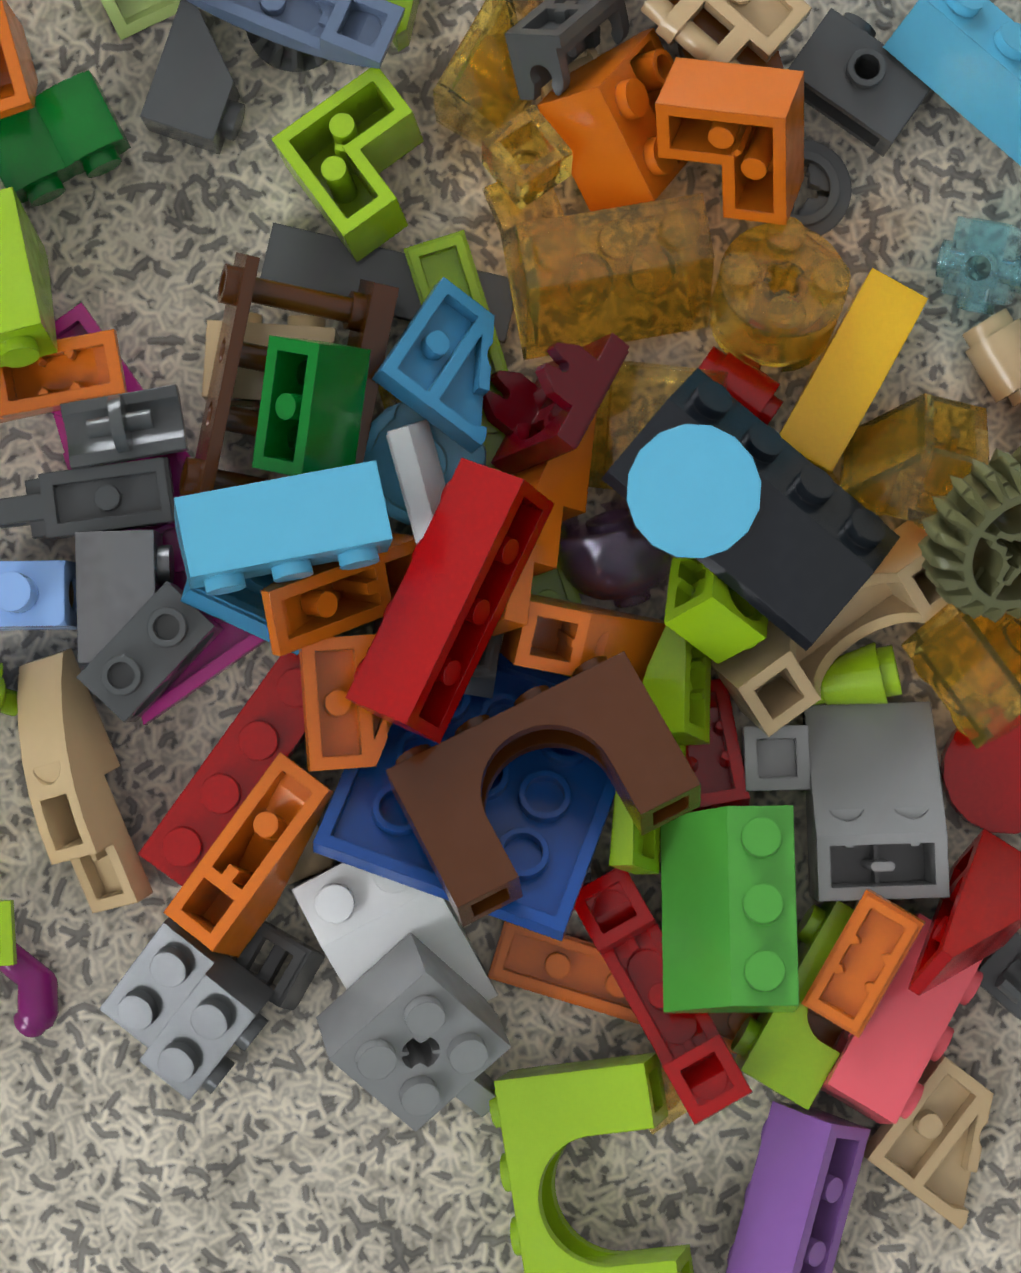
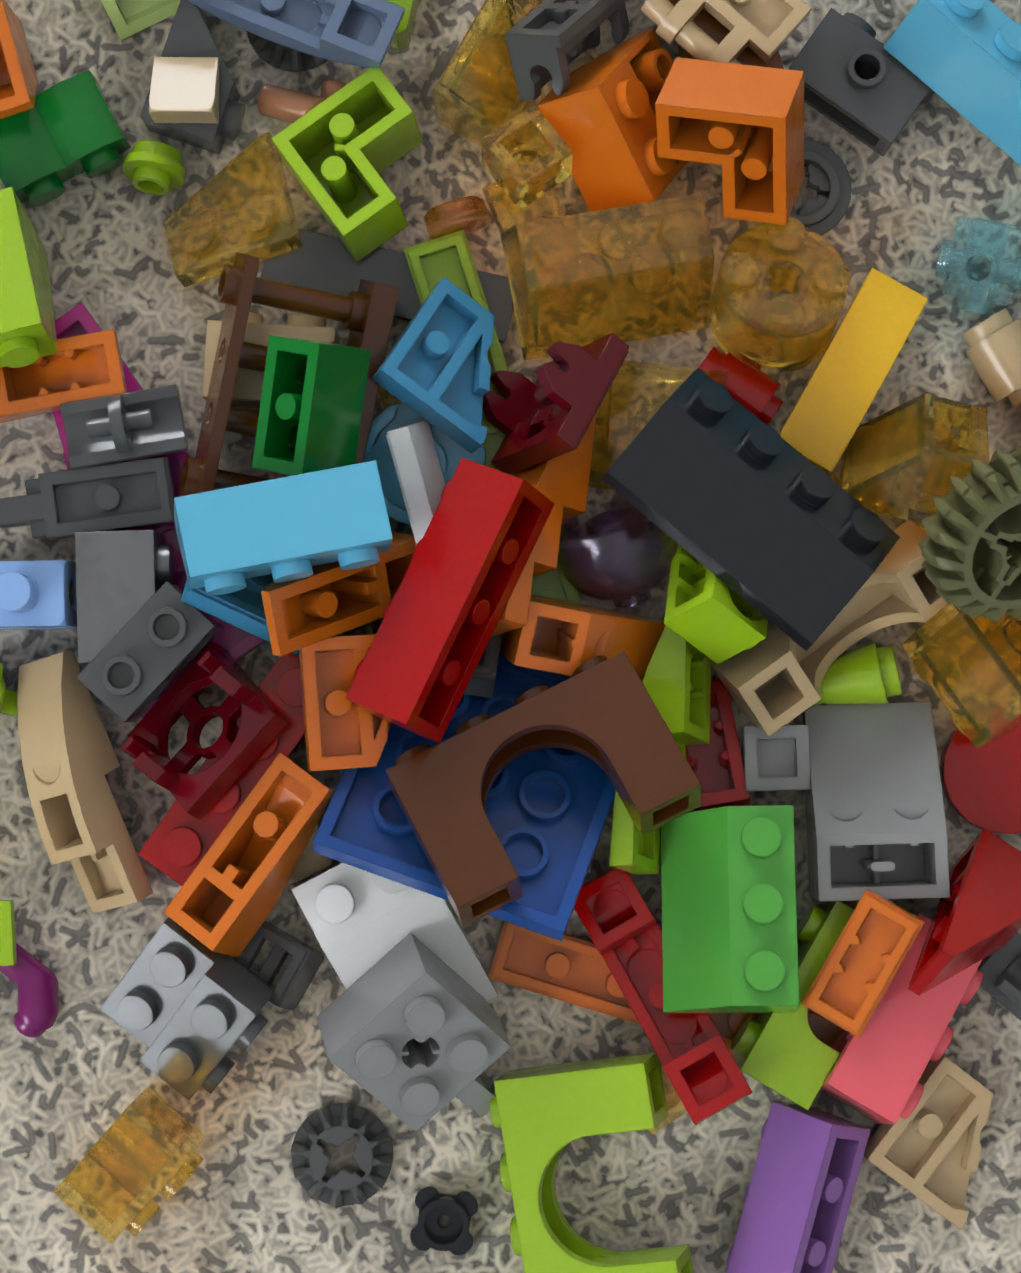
medium azure tile [627,424,761,559] -> none
none -> clear yellow brick [53,1085,206,1244]
none -> dark red piece [120,641,288,820]
none -> lime plate [122,140,186,196]
none -> slope [149,57,219,124]
none -> clear yellow wing [164,132,303,287]
none -> nougat arm [257,79,347,123]
none -> dark grey gear [291,1103,393,1208]
none -> black plate [410,1186,478,1255]
none -> clear orange tile [423,196,490,240]

